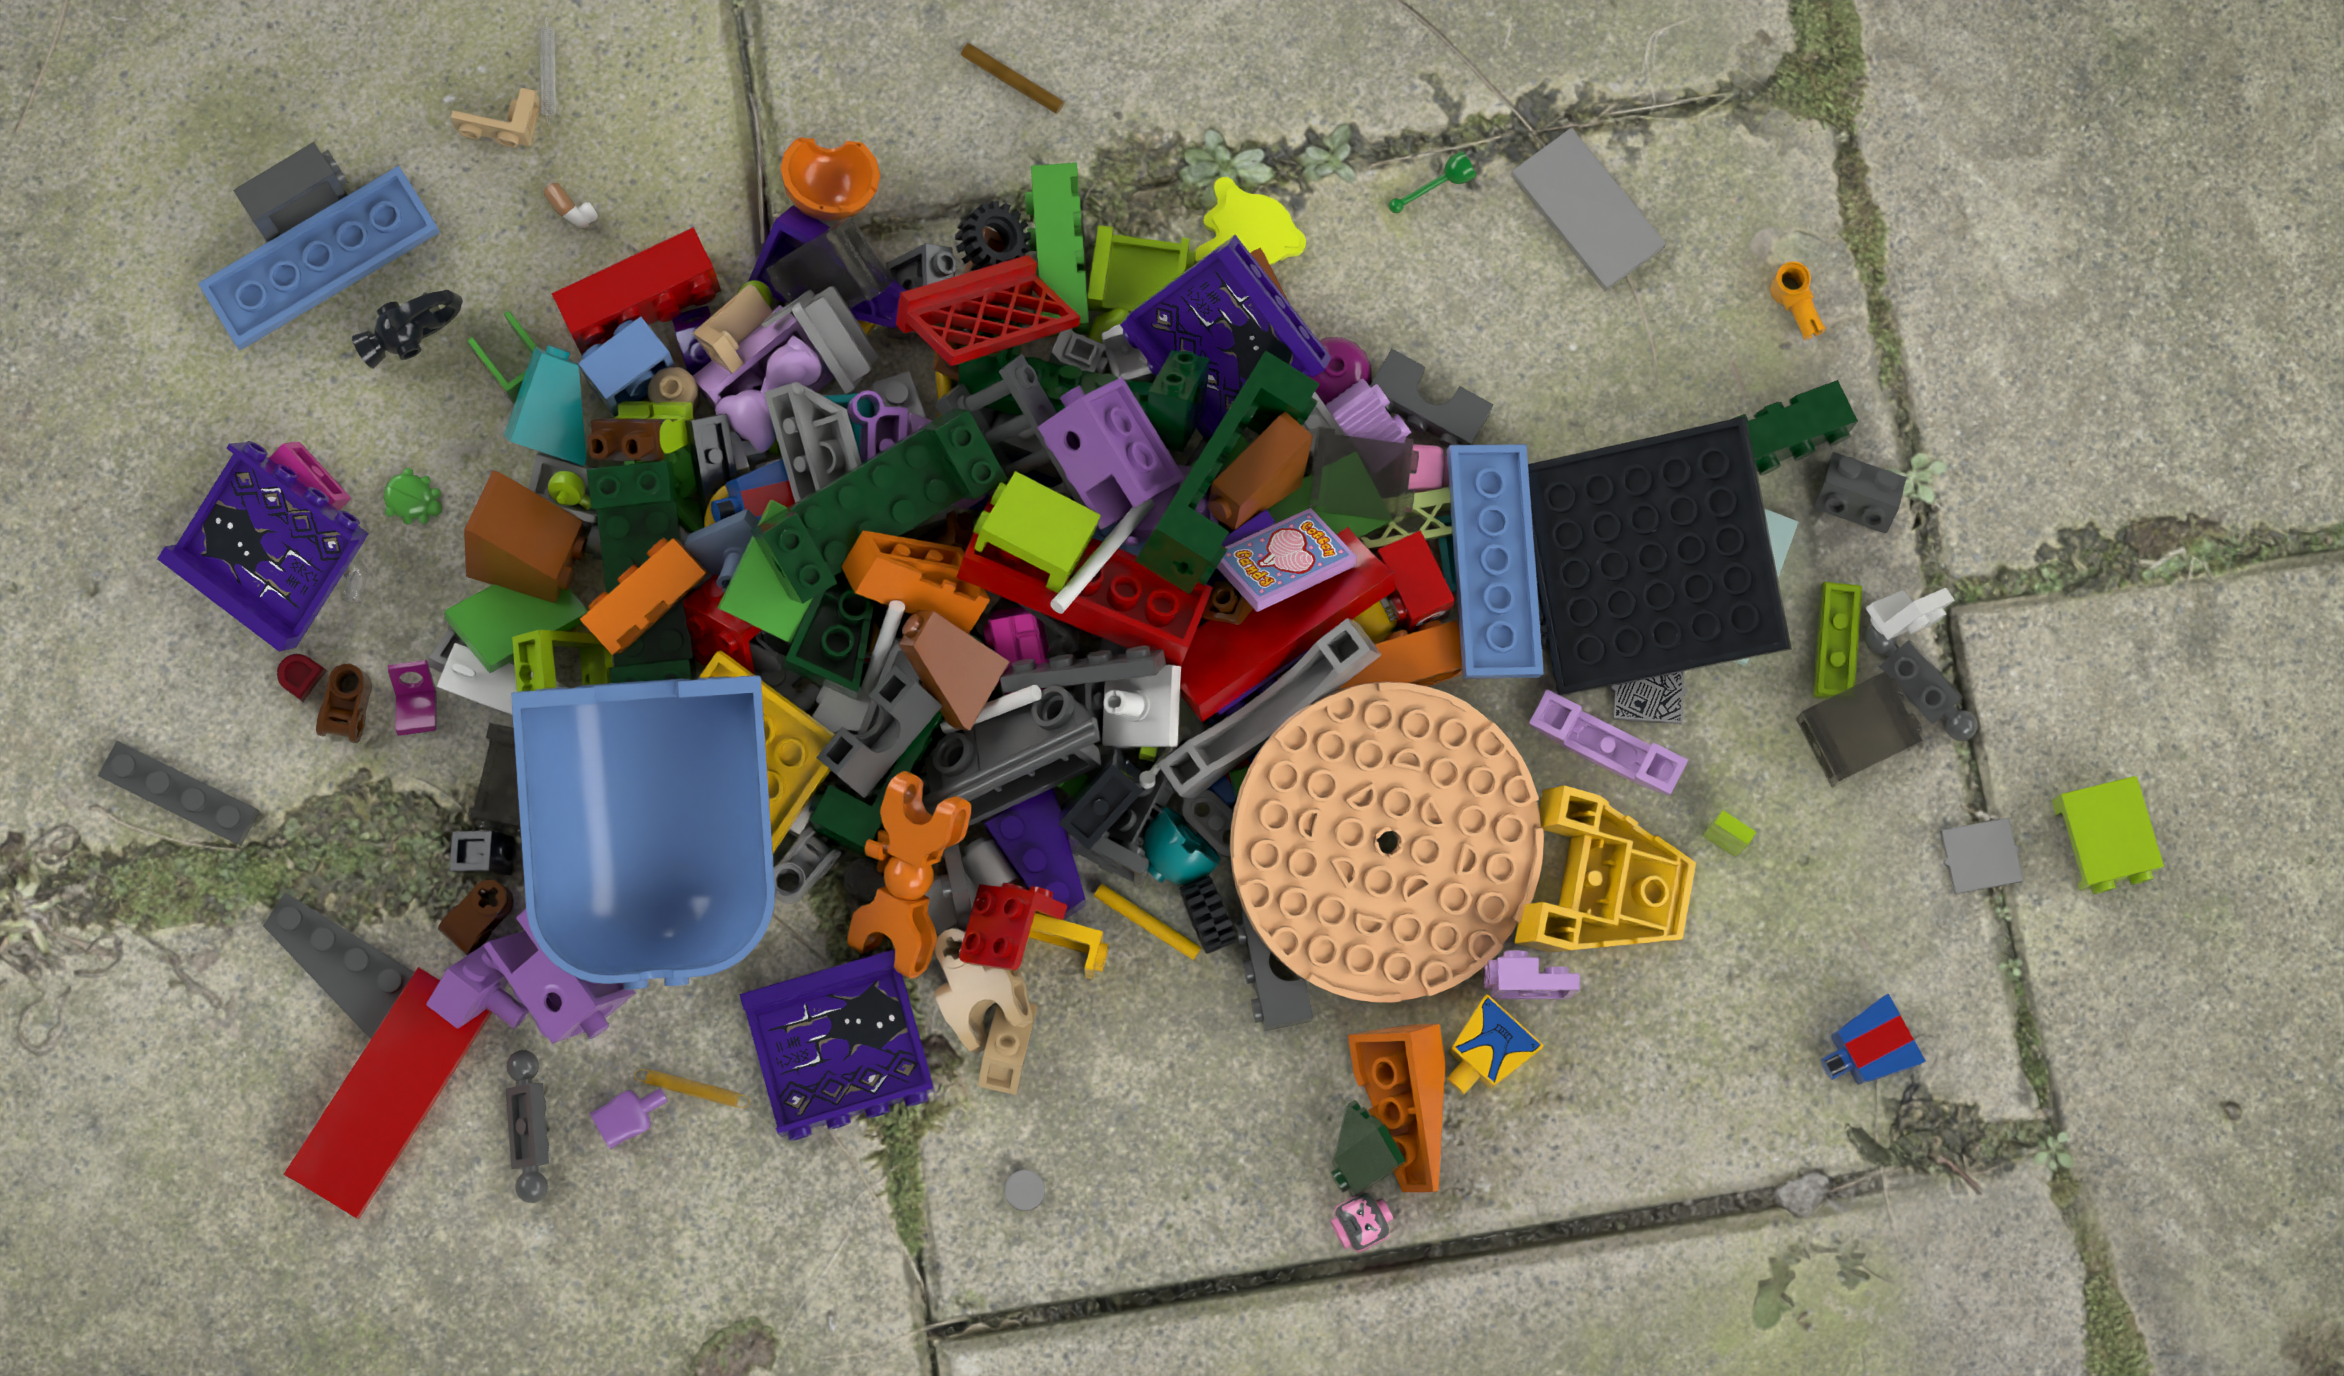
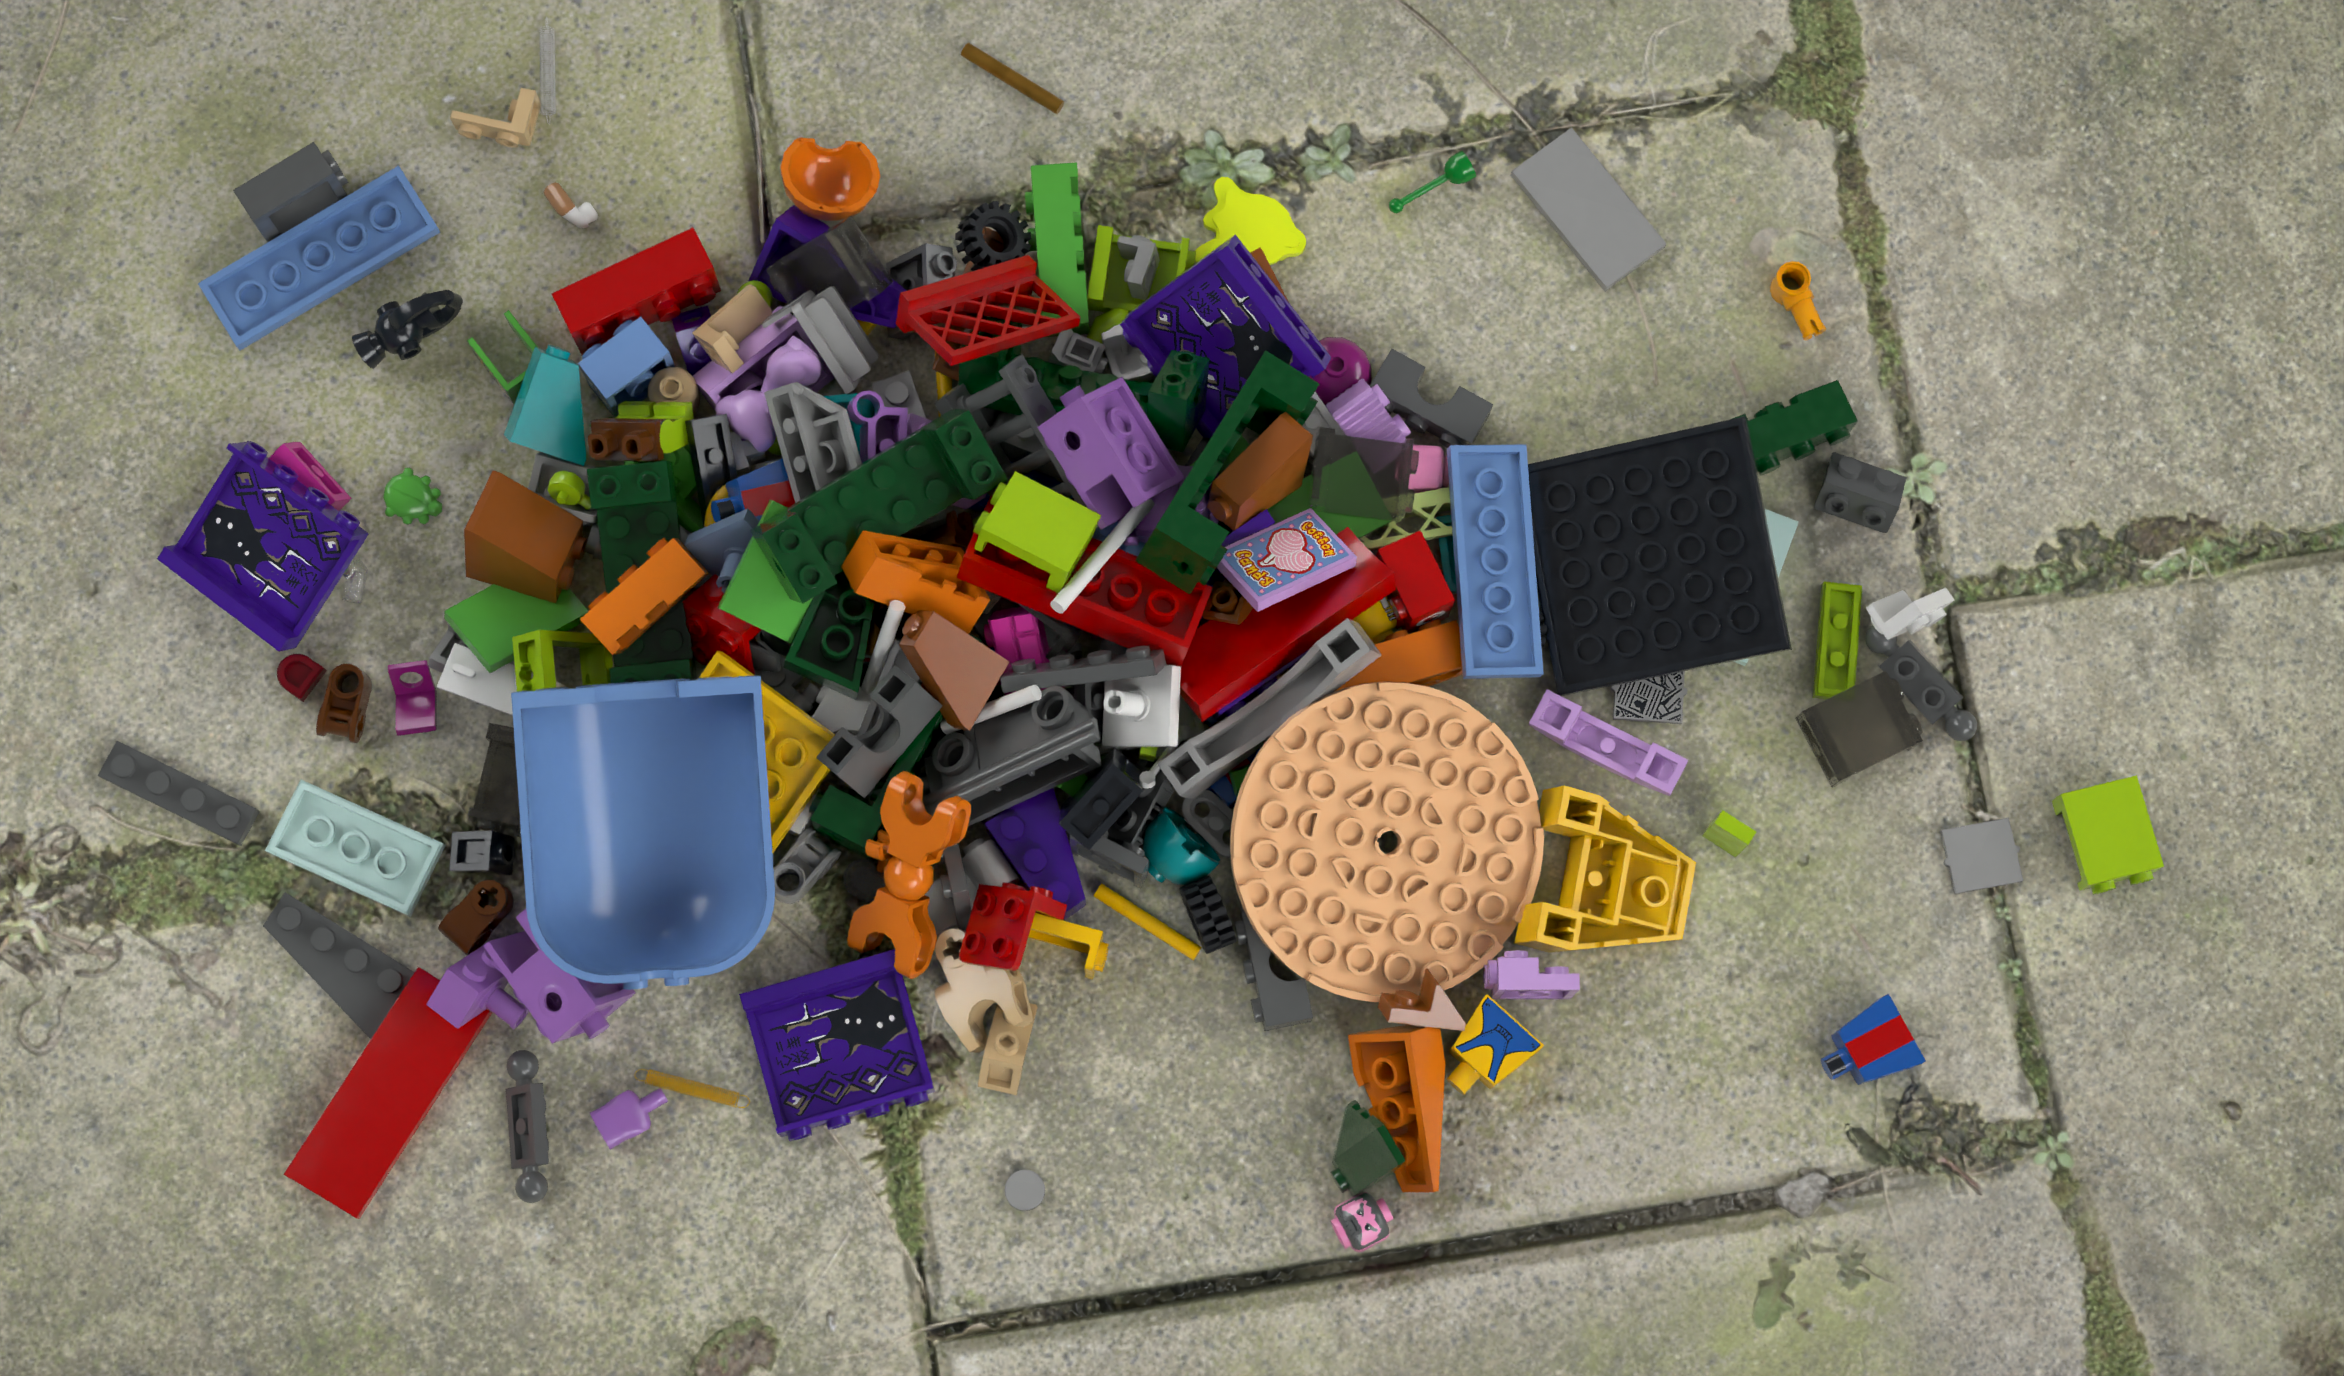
none -> light aqua tile [265,780,446,917]
none -> light grey bracket [1117,235,1160,301]
none -> slope [1378,969,1466,1031]

